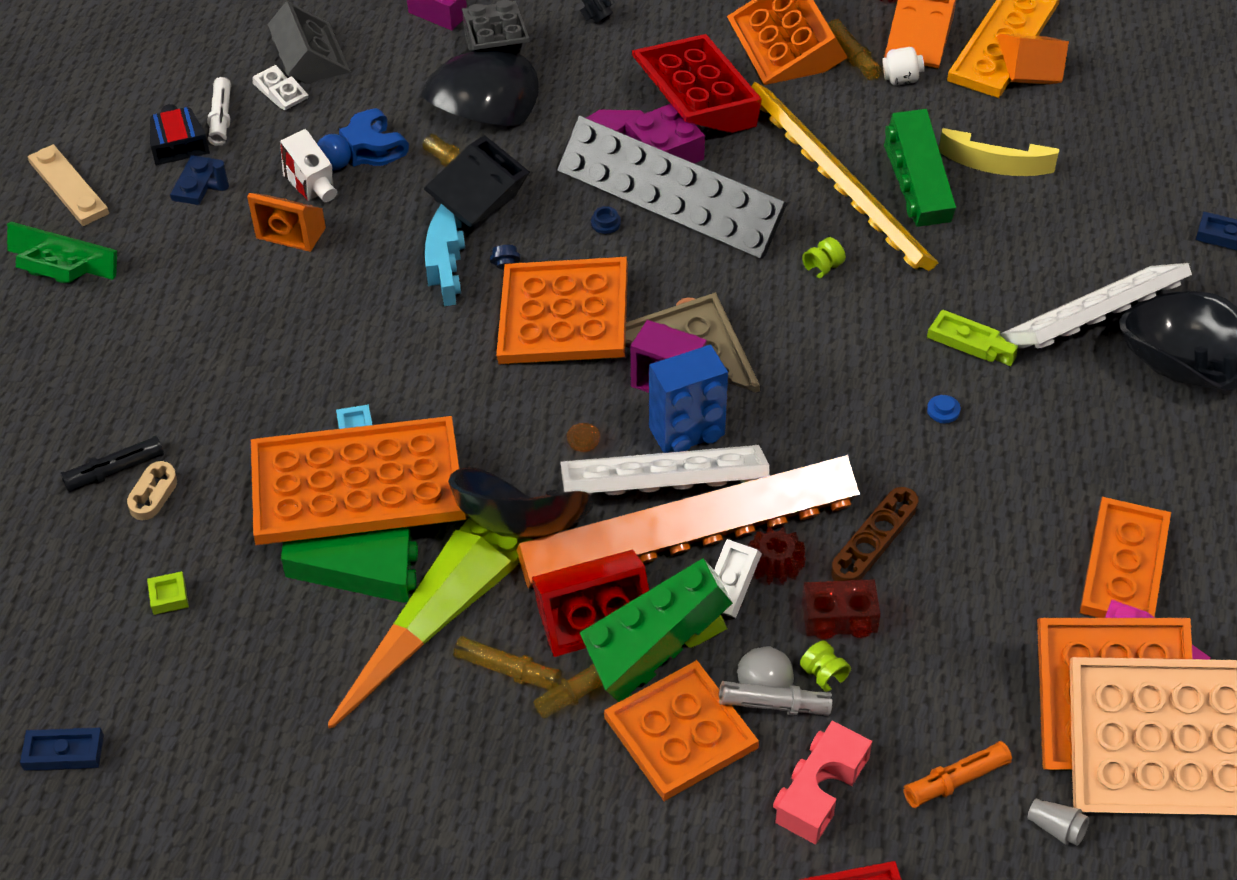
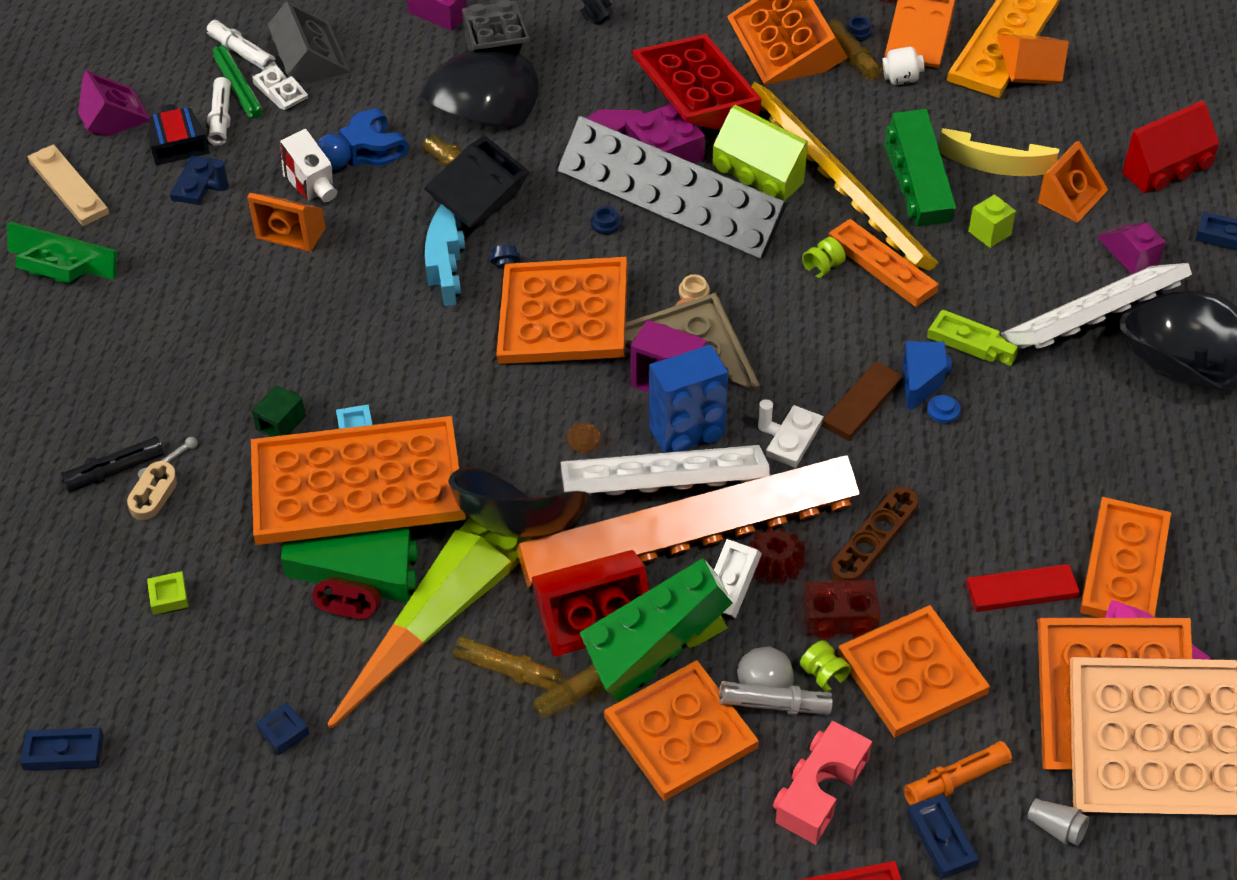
none -> magenta slope [78,70,150,137]
none -> light grey hinge [138,437,198,478]
none -> white pin [207,20,276,71]
none -> green axle [212,45,263,119]
none -> dark green brick [251,385,306,437]
none -> dark blue plate [256,702,310,755]
none -> dark red beam [312,577,381,619]
none -> tan plate [679,275,710,299]
none -> slope [712,105,808,201]
none -> white plate [758,399,824,468]
none -> reddish brown tile [822,361,903,441]
none -> orange plate [828,219,939,307]
none -> orange plate [837,605,990,738]
none -> dark blue plate [845,16,873,40]
none -> blue slope [903,341,952,409]
none -> dark blue plate [907,794,979,879]
none -> red tile [966,564,1080,612]
none -> lime brick [968,194,1016,248]
none -> orange slope [1038,141,1108,222]
none -> magenta slope [1097,223,1166,274]
none -> red slope [1122,101,1219,193]

